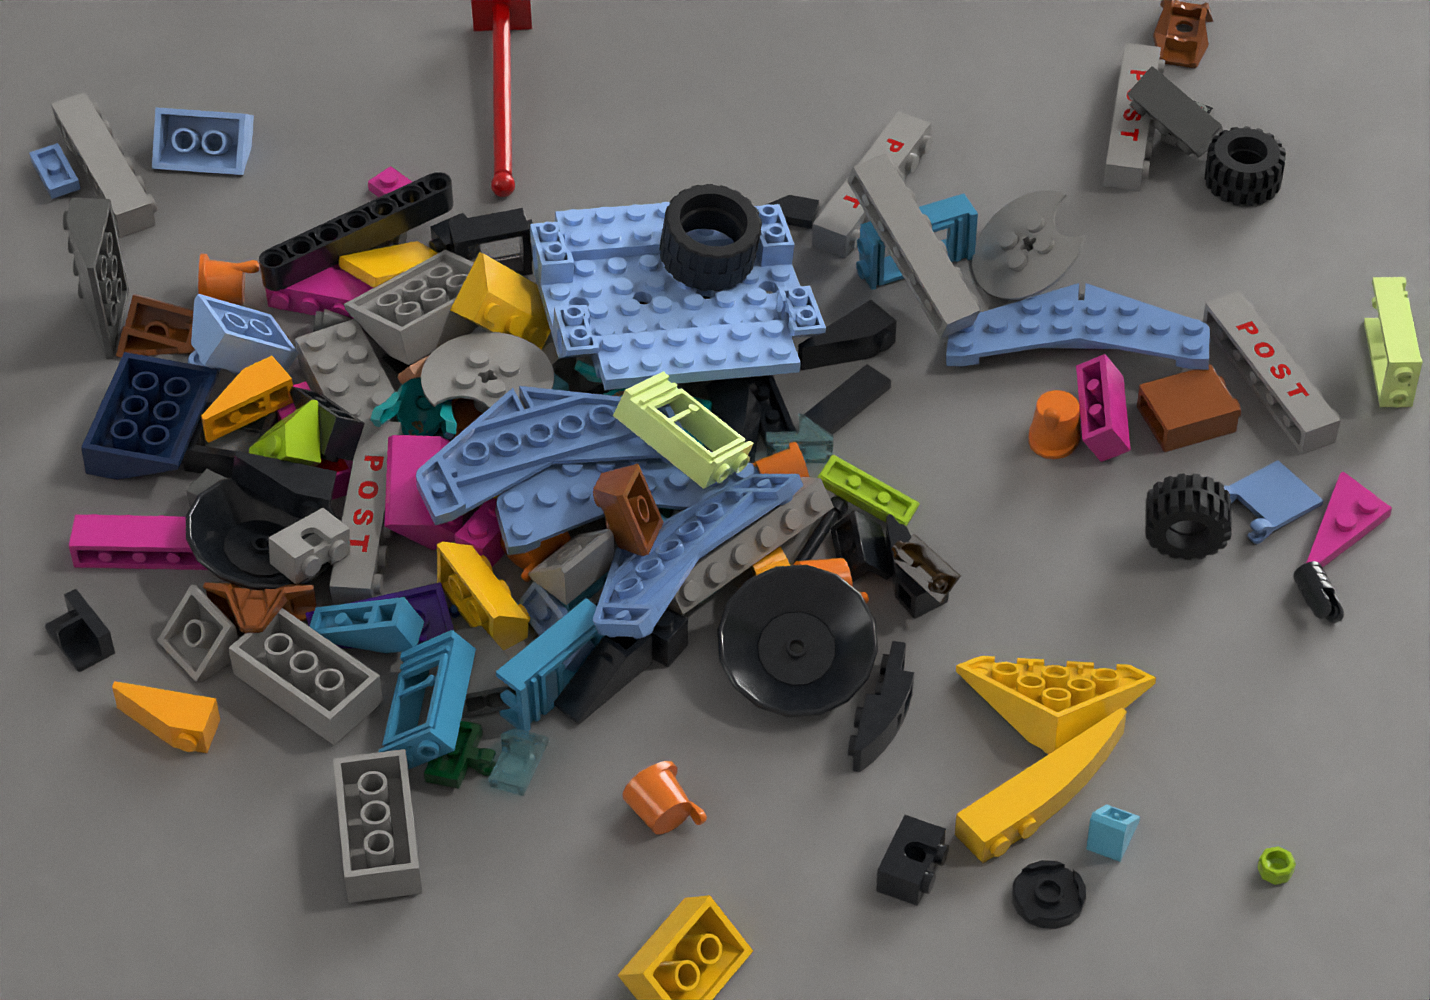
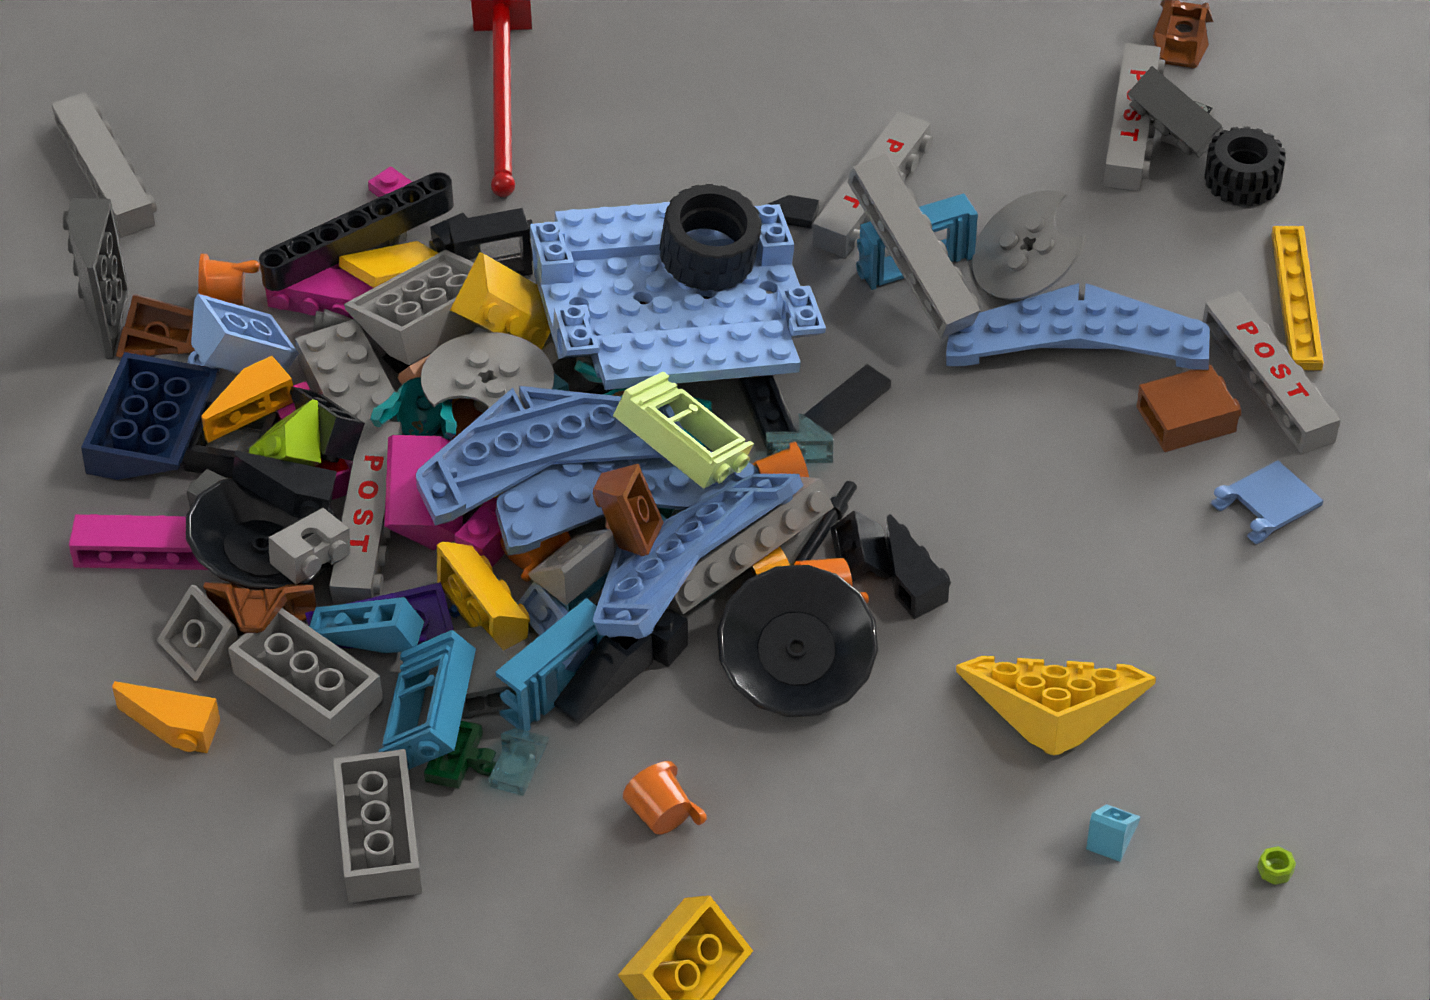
medium blue plate [29,143,81,199] -> none
black panel [45,588,115,672] -> none
light blue slope [152,107,254,175] -> none
black slope [705,377,762,463] -> none
black slope [798,300,897,371] -> none
lime tile [817,454,920,527] -> none
black slope [848,641,914,772] -> none
black brick [876,815,949,906] -> none
dark brown hinge [892,534,961,603] -> none
yellow slope [955,708,1127,863] -> none
black tile [1012,860,1086,929] -> none
orange hat [1028,390,1080,459] -> none
dark pink brick [1076,354,1131,462] -> none
black tyre [1145,473,1232,560] -> none
black hinge [1293,561,1345,623] -> none
dark pink wing [1306,471,1392,567] -> none
yellowish green door [1364,277,1423,407] -> none
none -> yellow tile [1271,226,1324,370]

